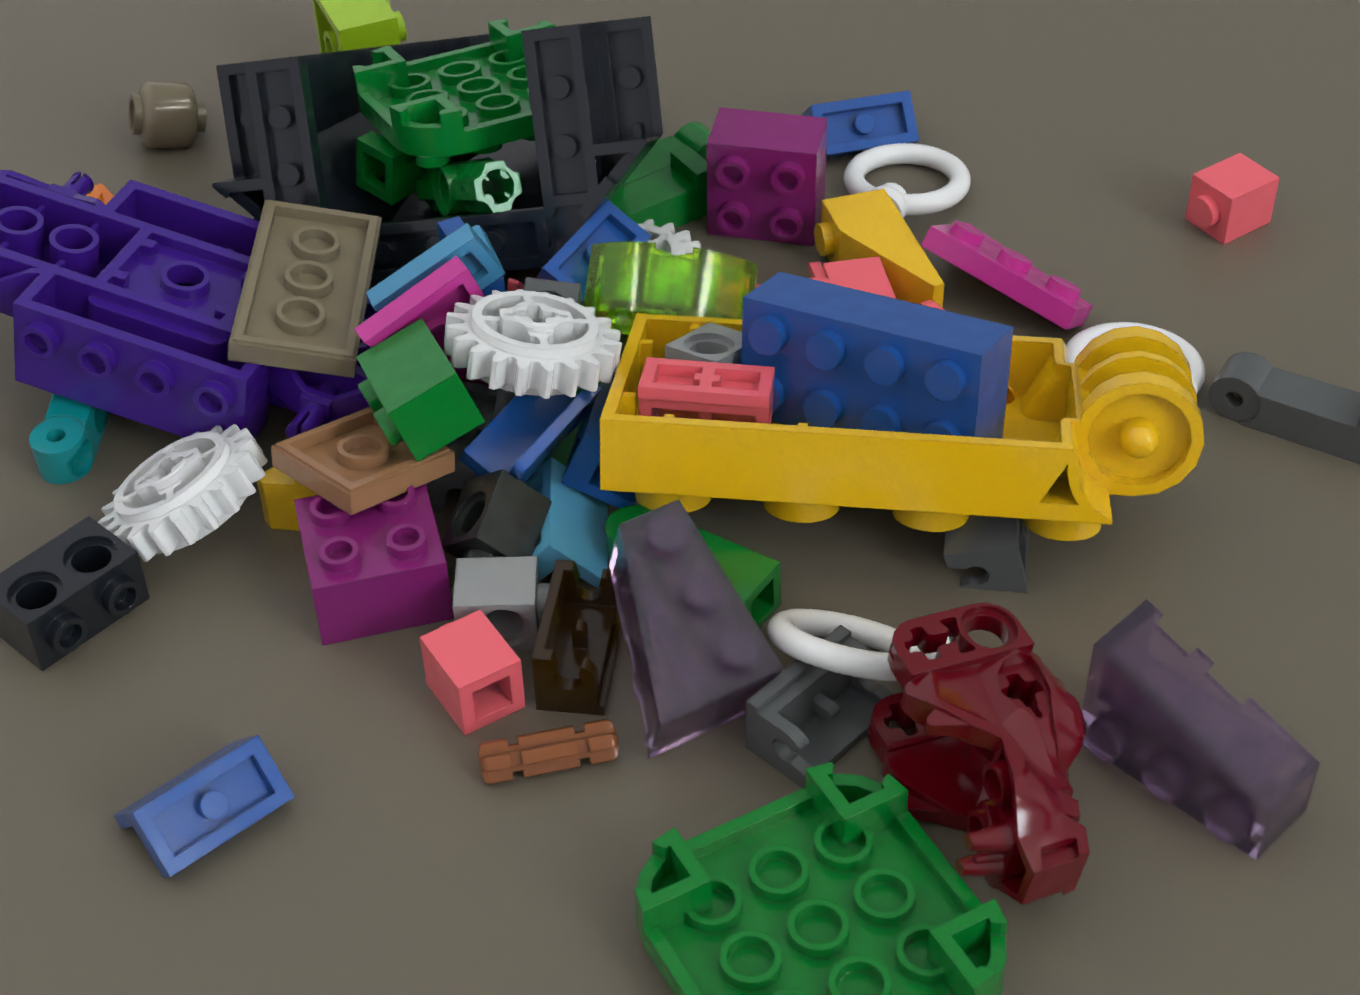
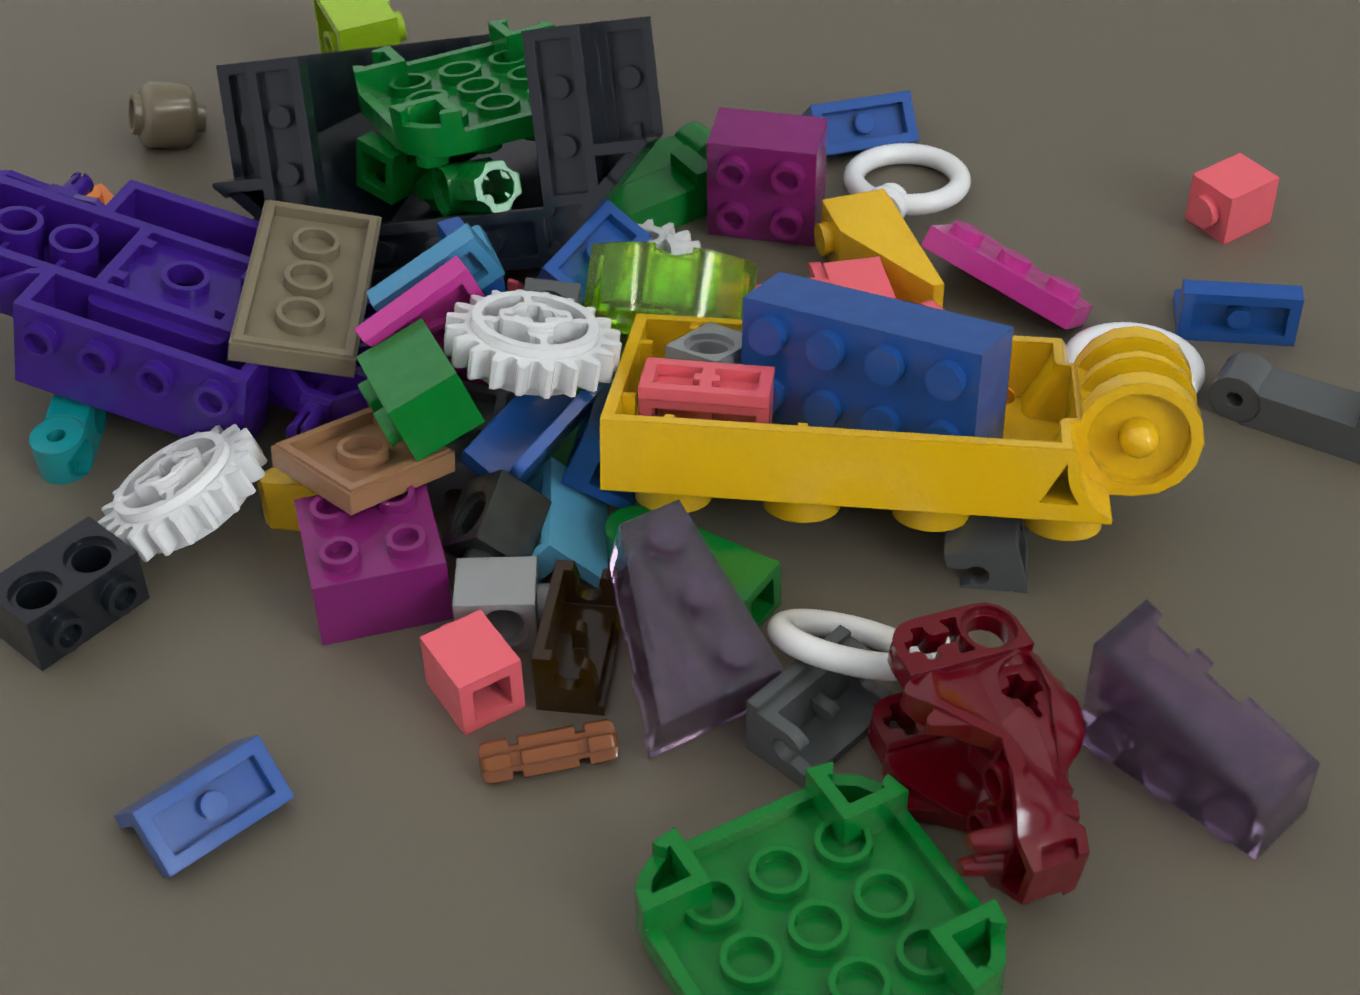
none -> blue panel [1173,279,1304,346]

